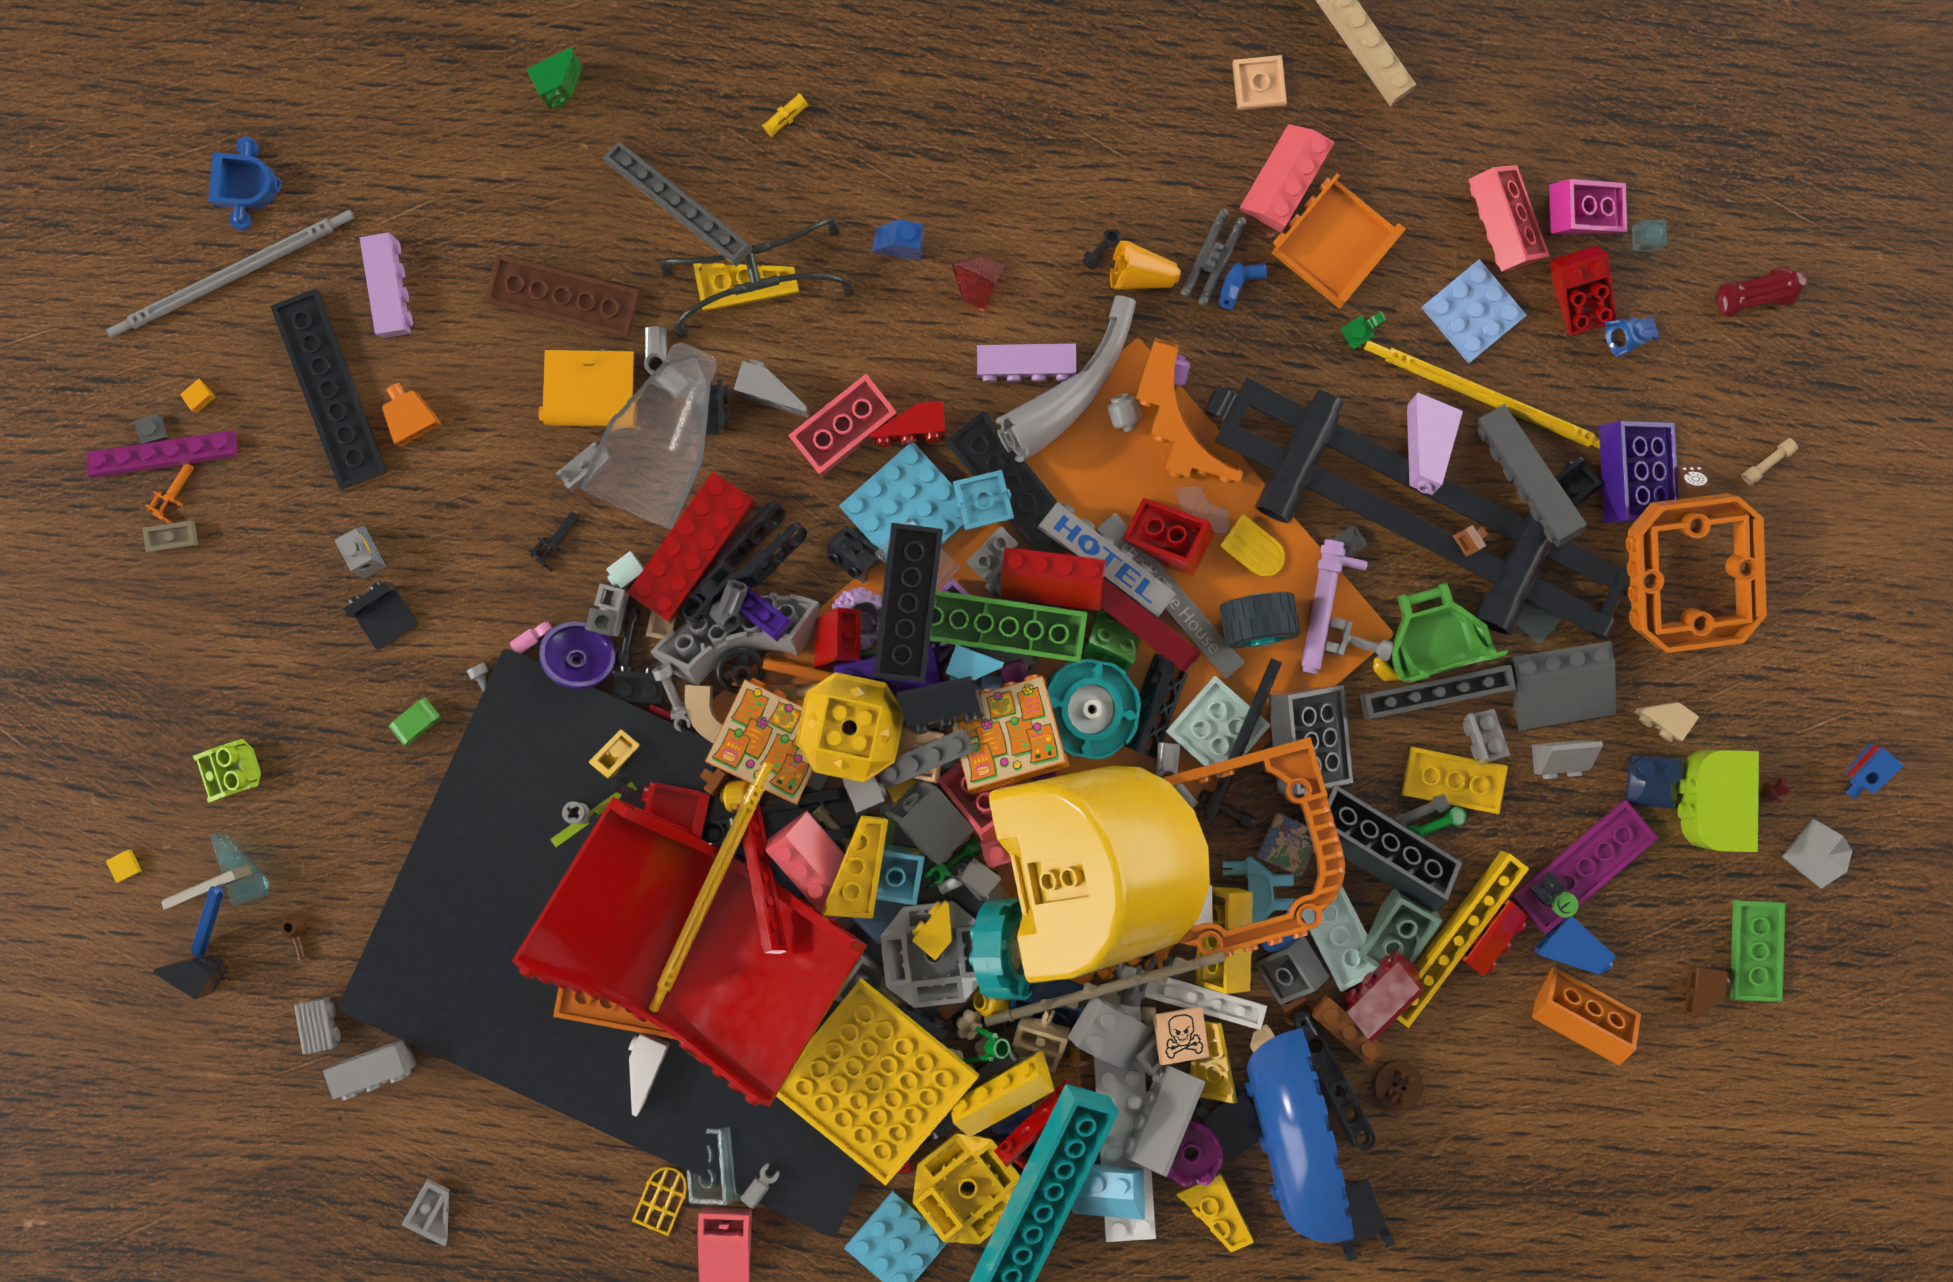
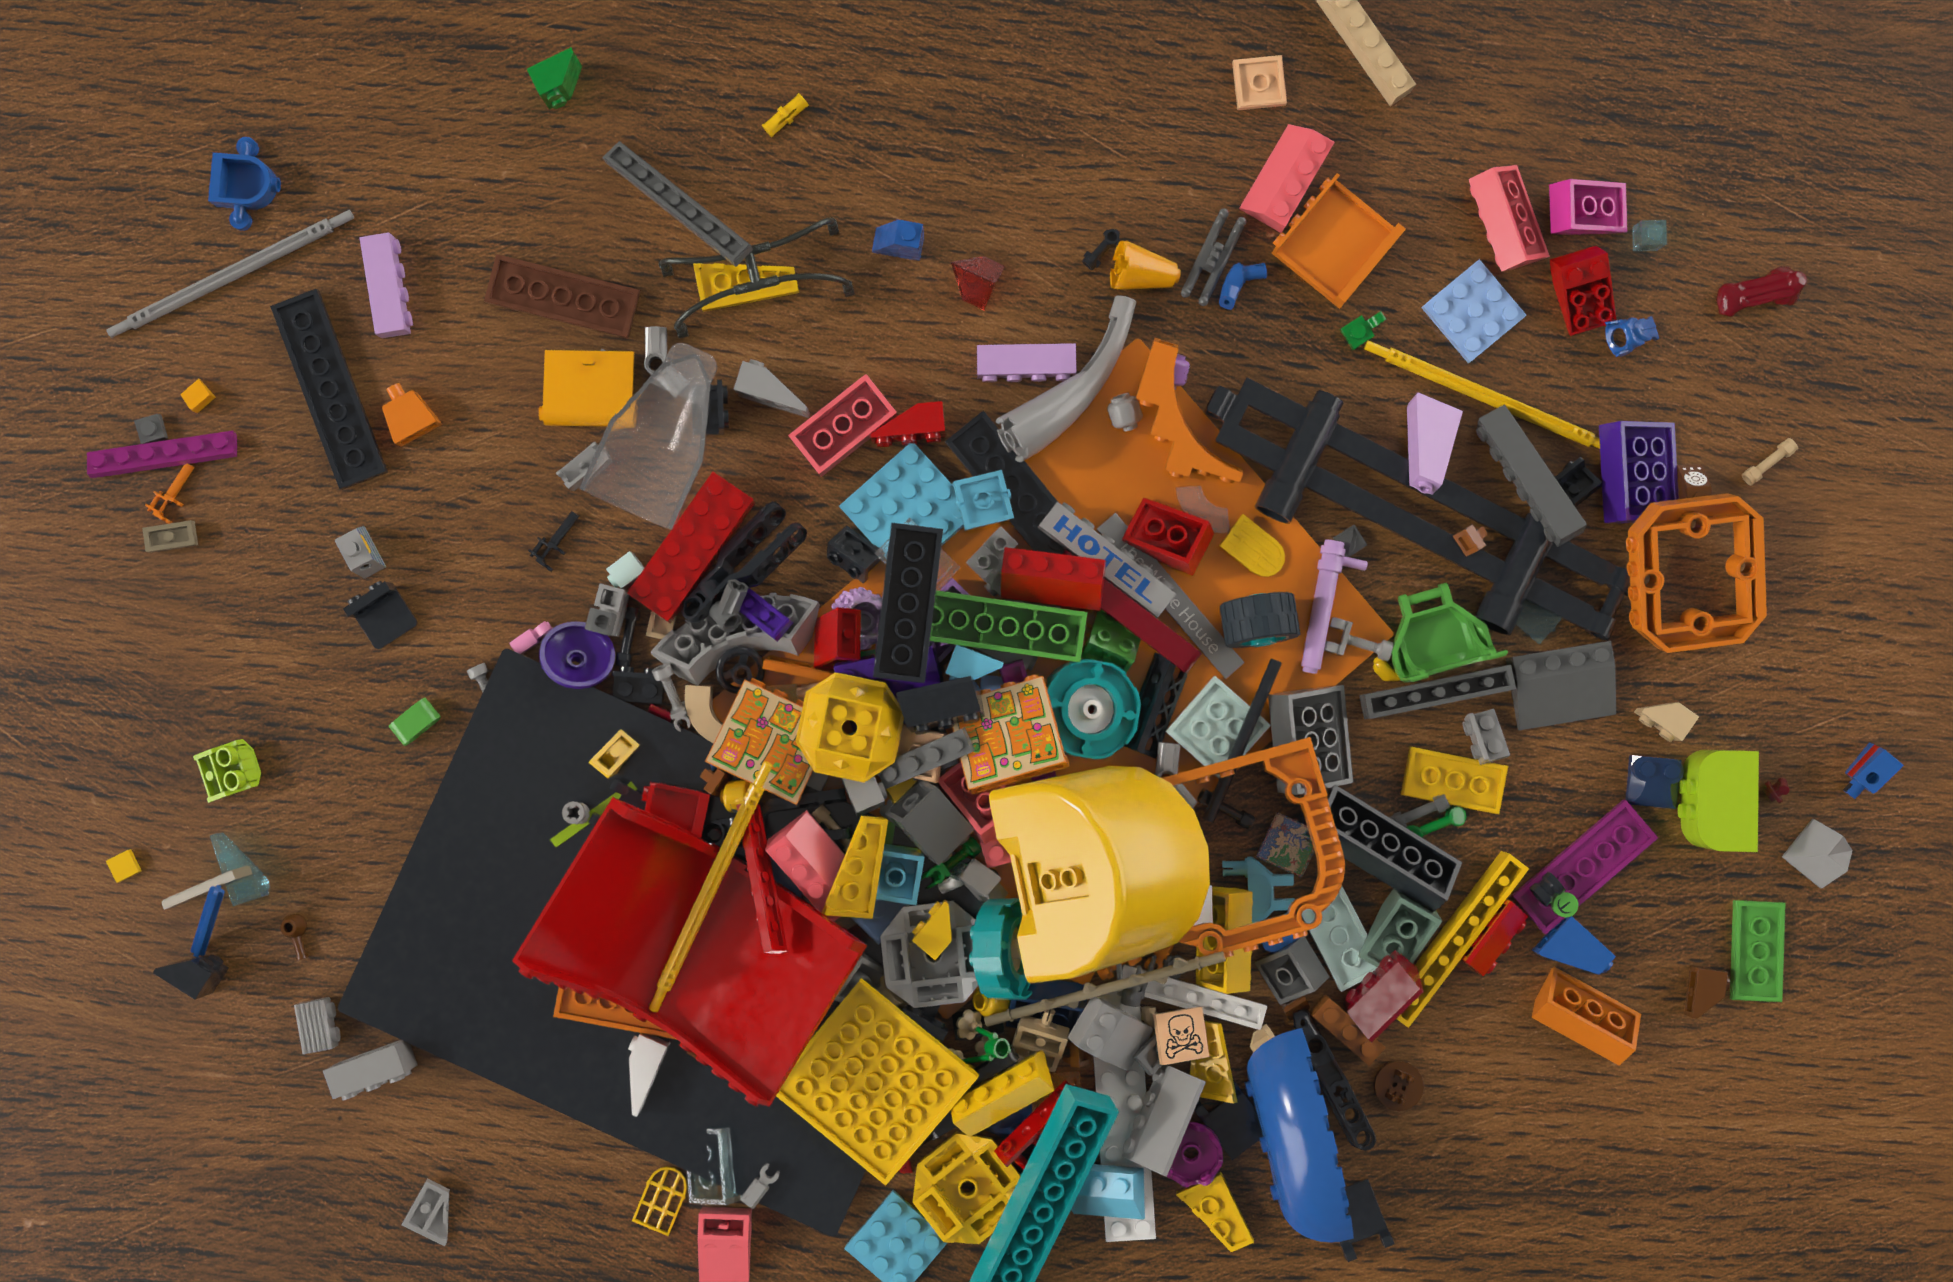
light grey slope [1531,740,1603,779] -> none

